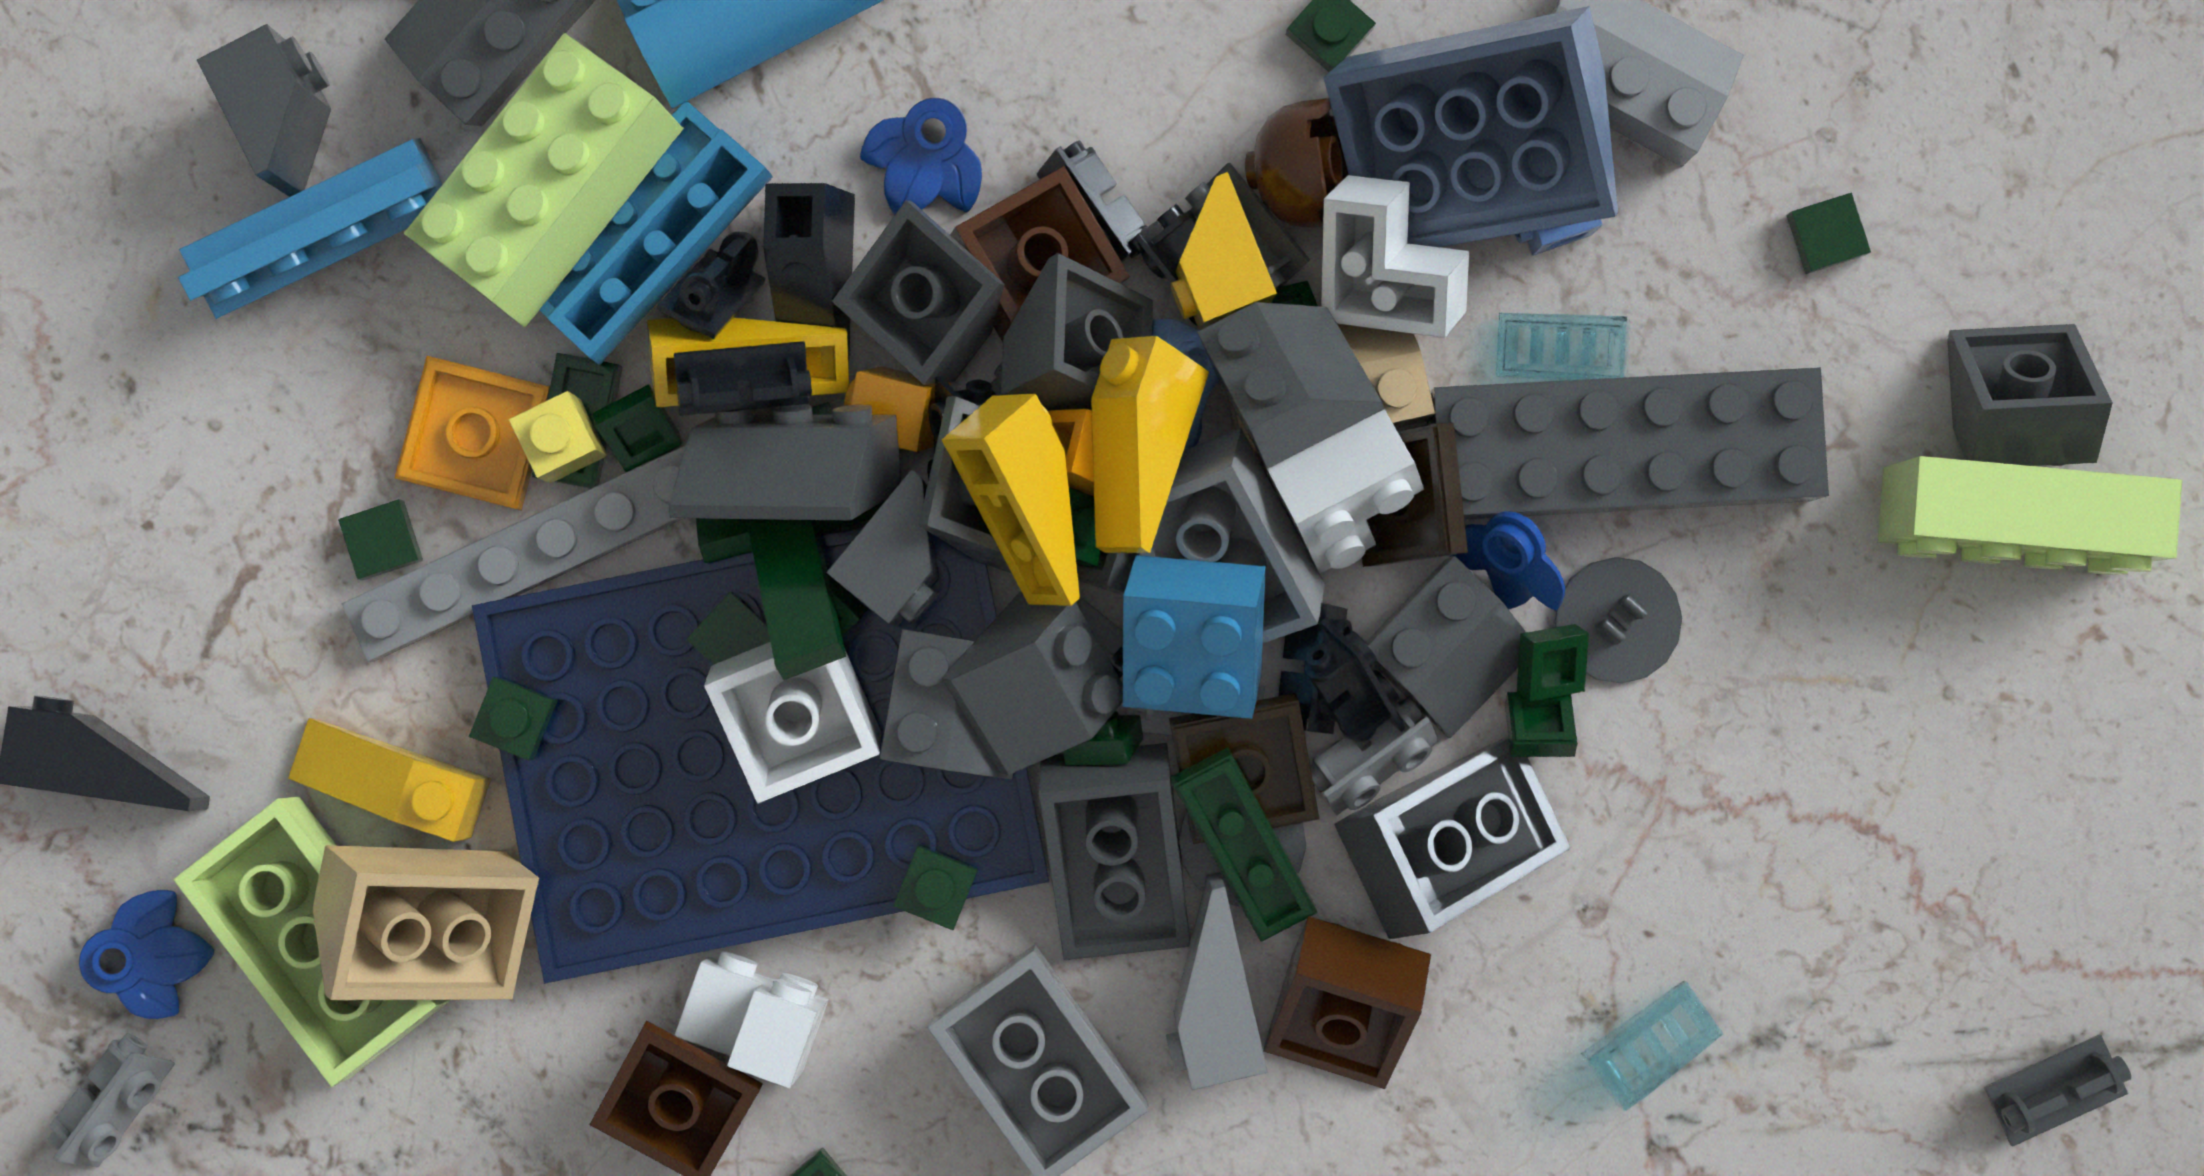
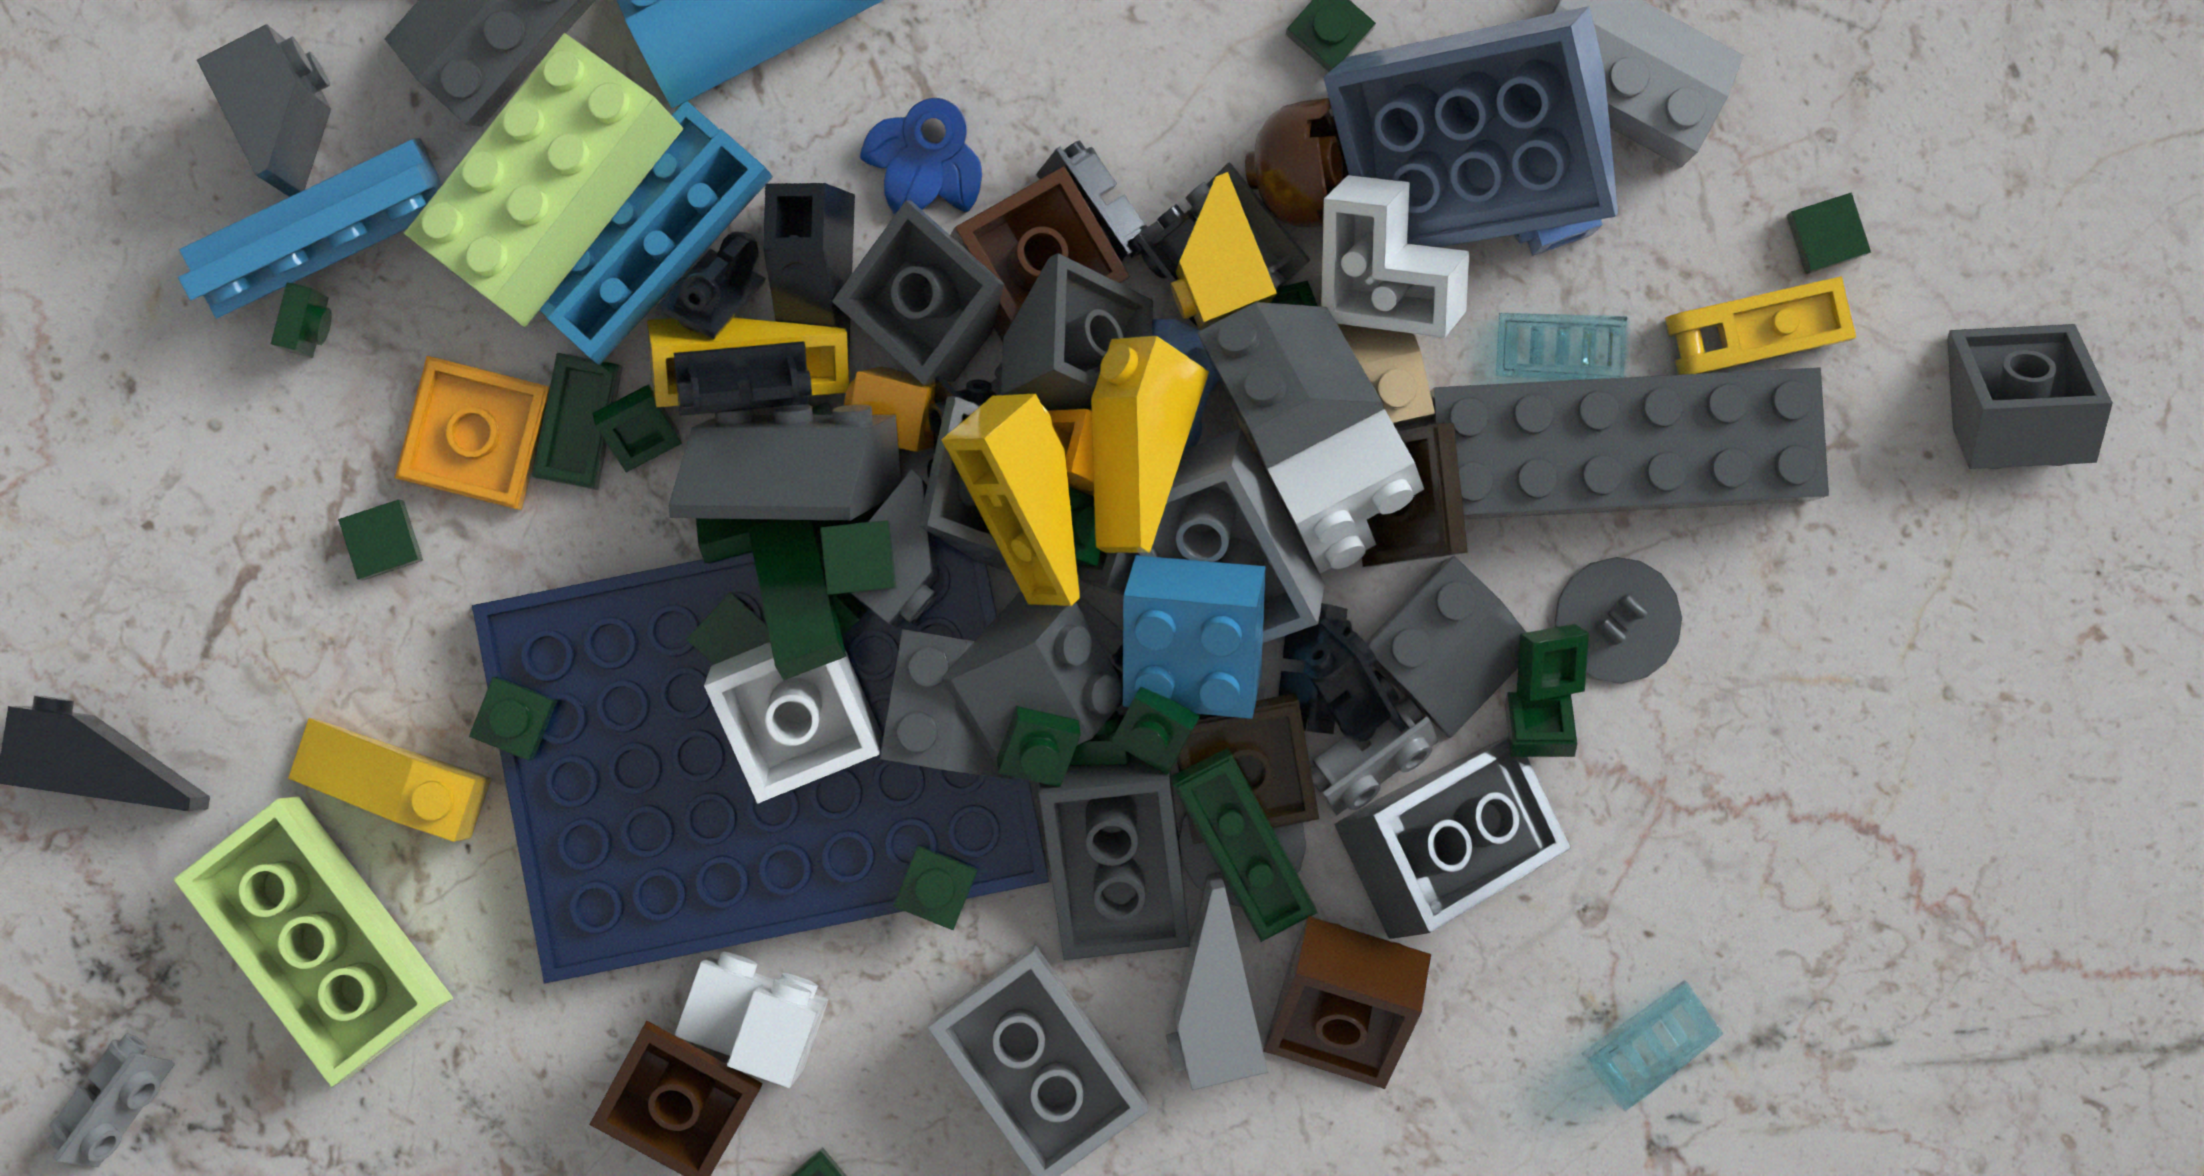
blue plate [79,890,214,1019] -> none
tan slope [312,845,539,1000] -> none
light grey plate [341,445,686,662] -> none
light yellow brick [509,391,608,484] -> none
blue plate [1449,511,1565,610] -> none
yellowish green brick [1877,456,2182,575] -> none
dark grey hinge [1984,1034,2131,1147] -> none
none -> dark green plate [270,282,332,358]
none -> dark green tile [821,520,896,596]
none -> dark green plate [997,706,1081,787]
none -> dark green plate [1111,687,1200,775]
none -> yellow plate [1665,276,1857,375]

